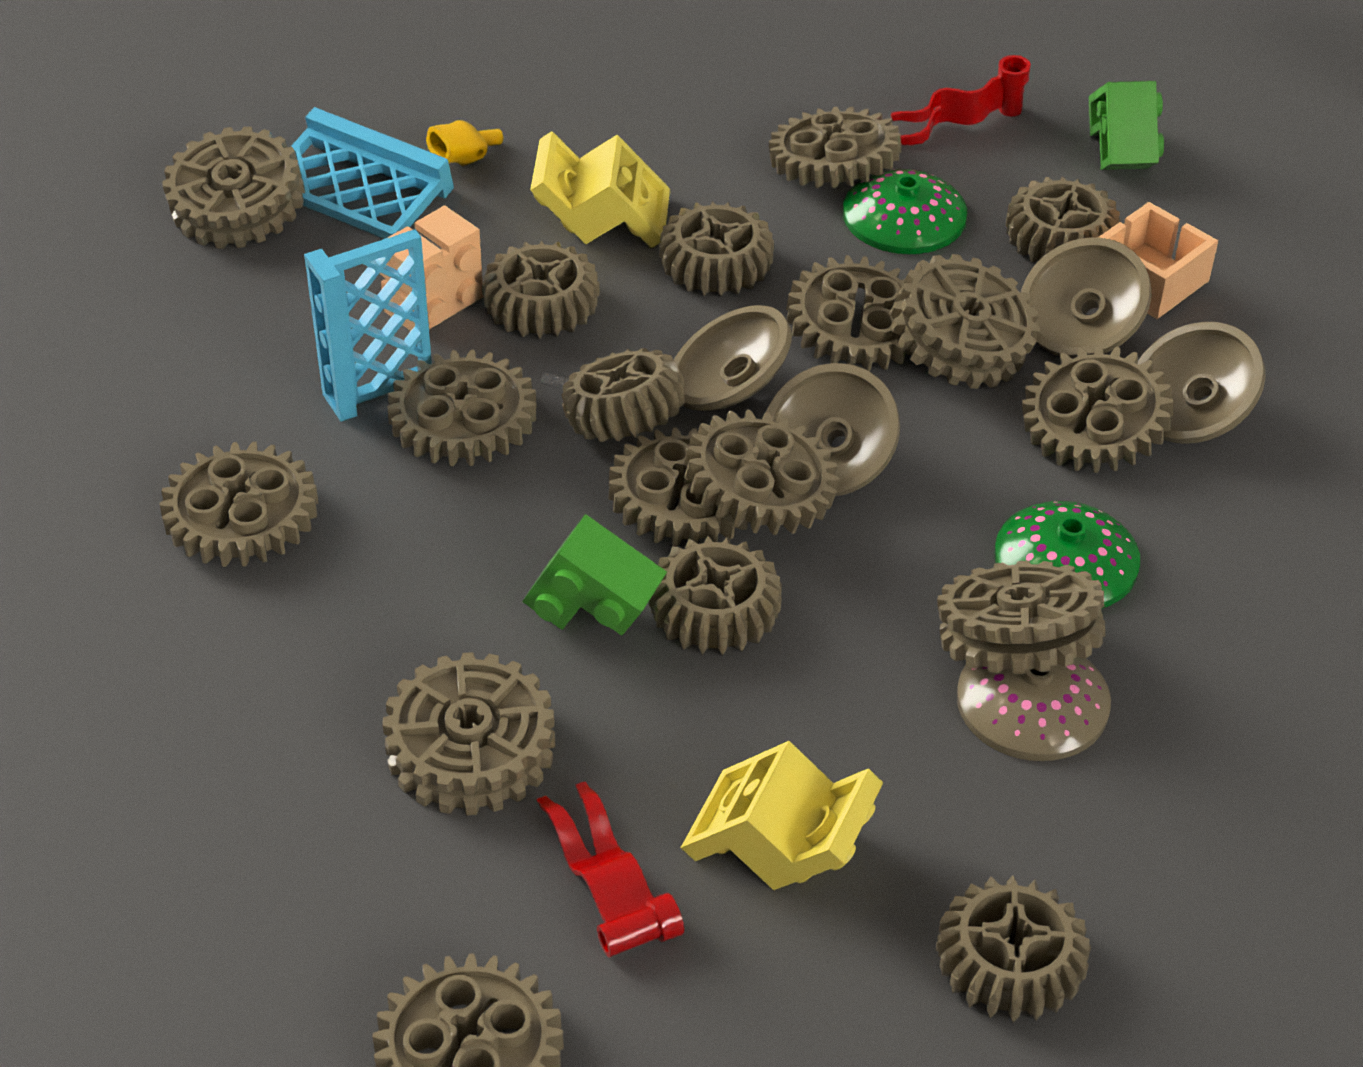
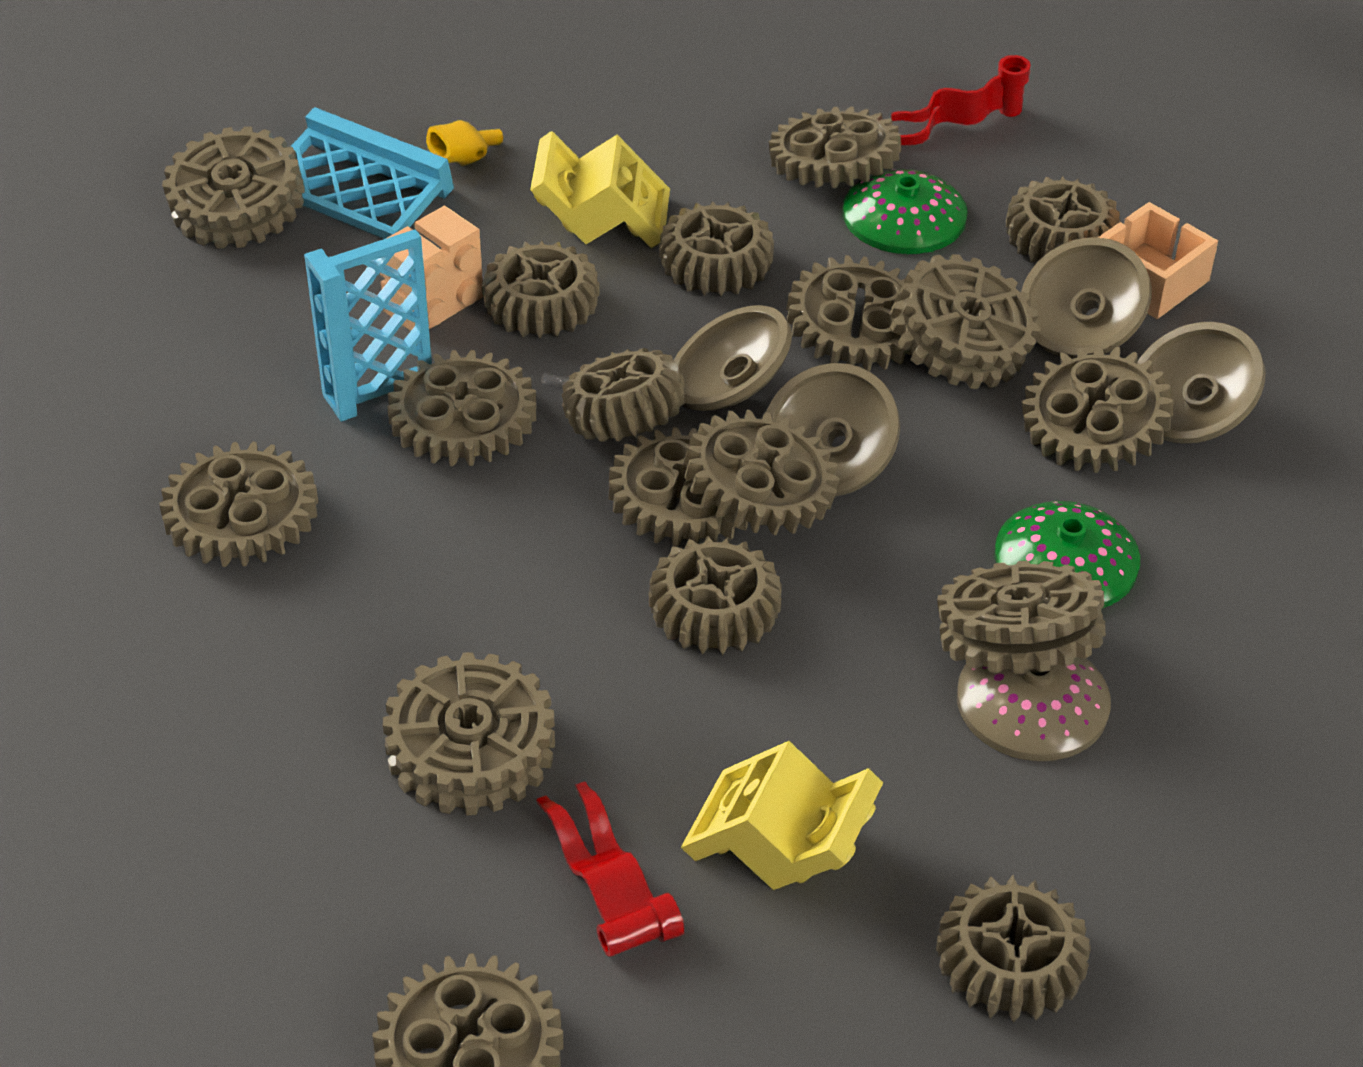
bright green brick [522,514,667,636] -> none
bright green brick [1089,81,1164,170] -> none

